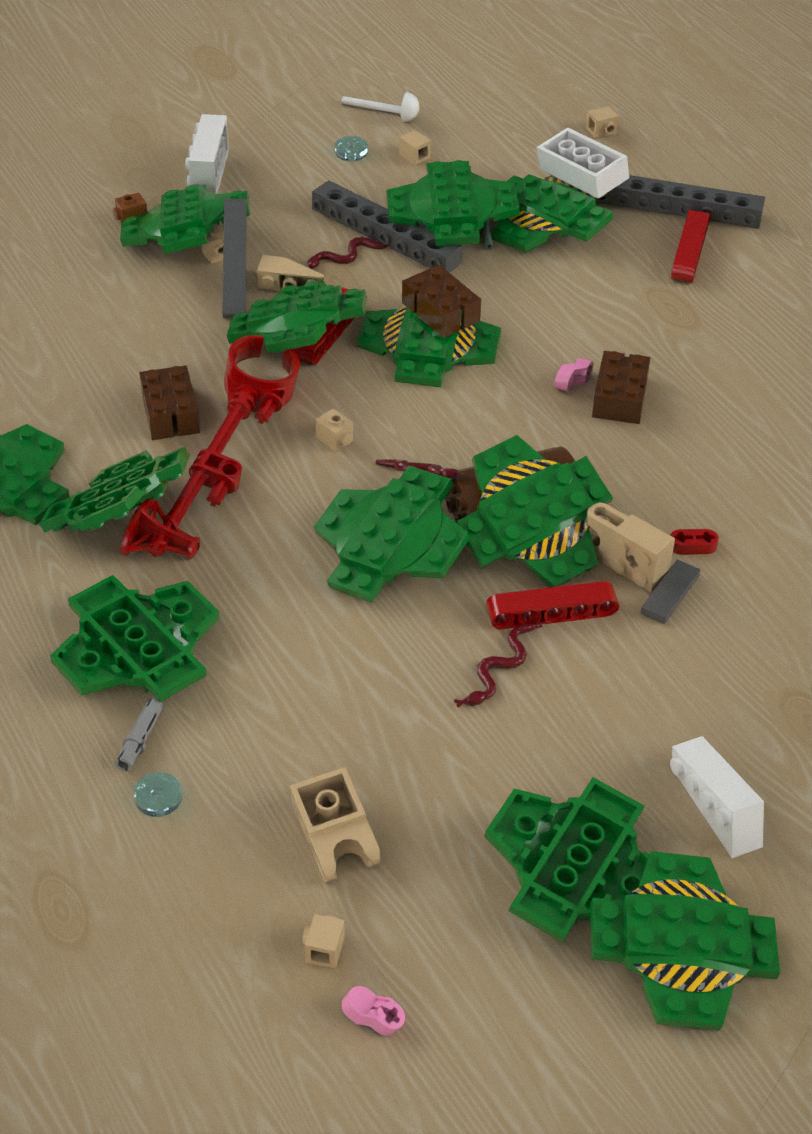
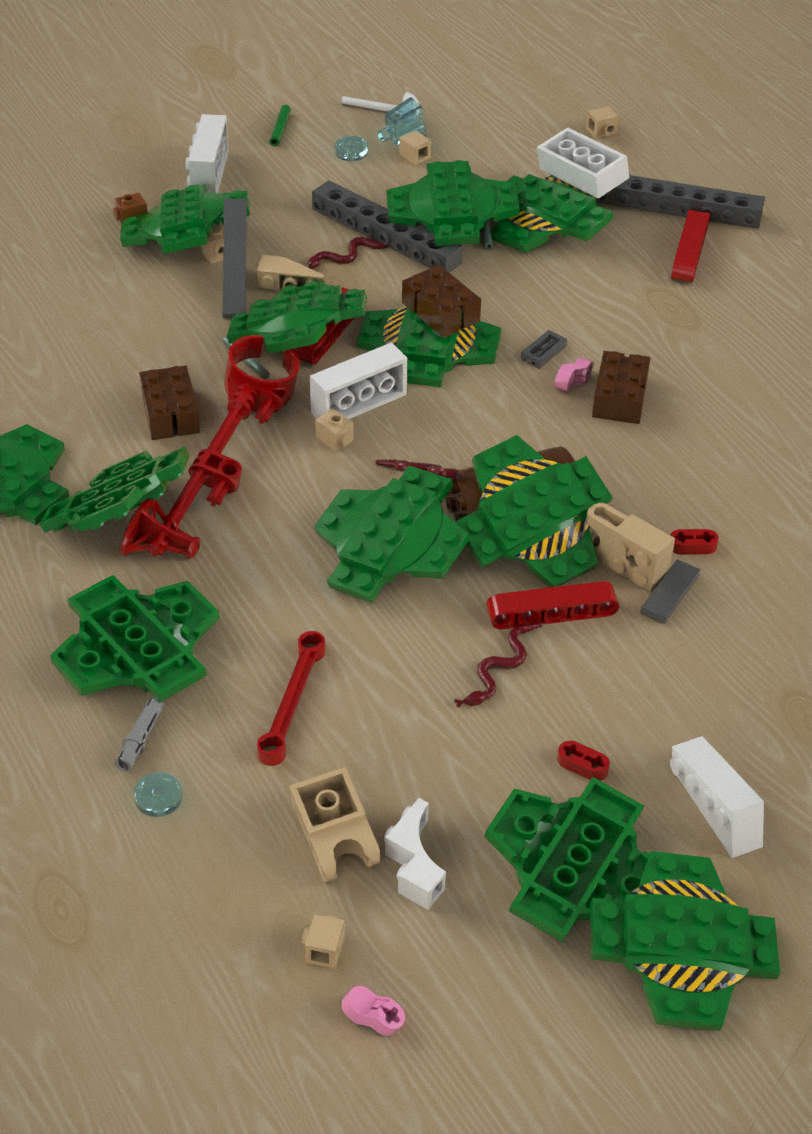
none -> sand green bar [223,336,270,379]
none -> red piece [257,631,325,766]
none -> green piece [269,105,291,146]
none -> white brick [310,343,407,419]
none -> clear light blue torso [378,97,427,147]
none -> white arch [384,798,446,910]
none -> dark grey tile [521,330,567,369]
none -> red beam [557,741,610,781]

